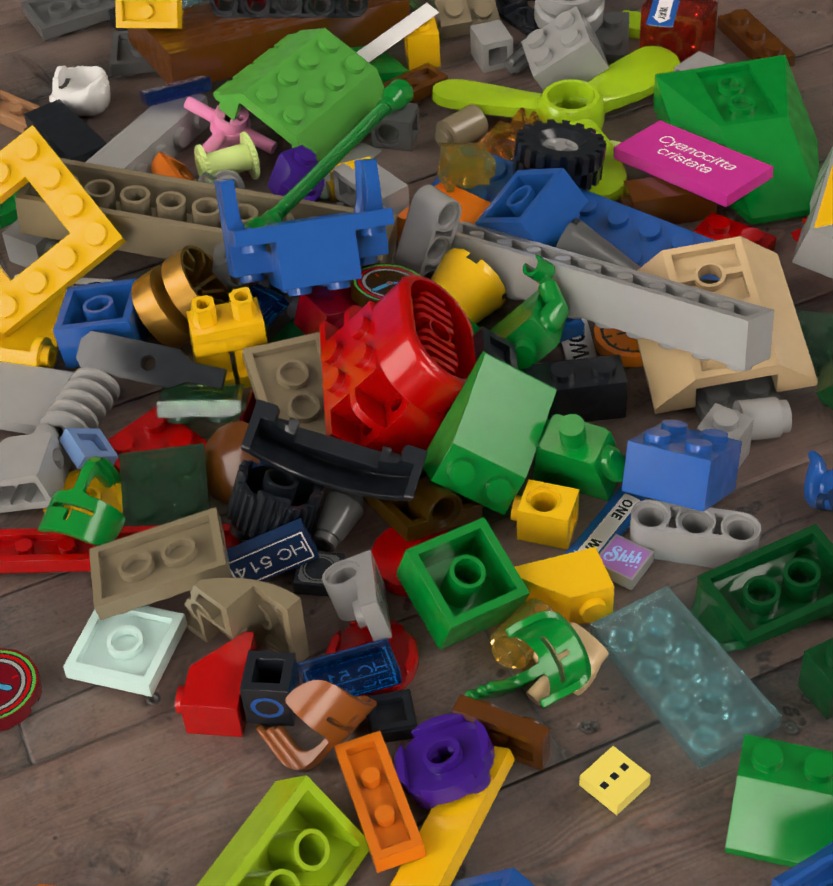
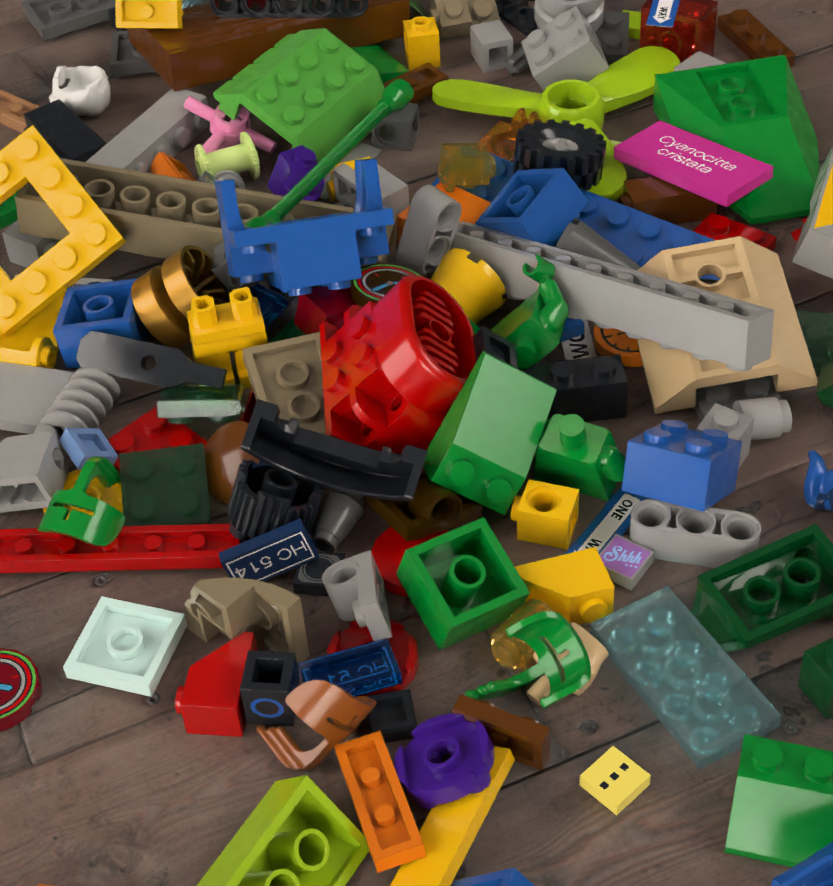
dark tan plate [89,507,232,620] -> none
clear blue tile [139,75,212,106] -> none
white sticker [356,3,439,62] -> none
dark tan brick [435,104,488,153] -> none

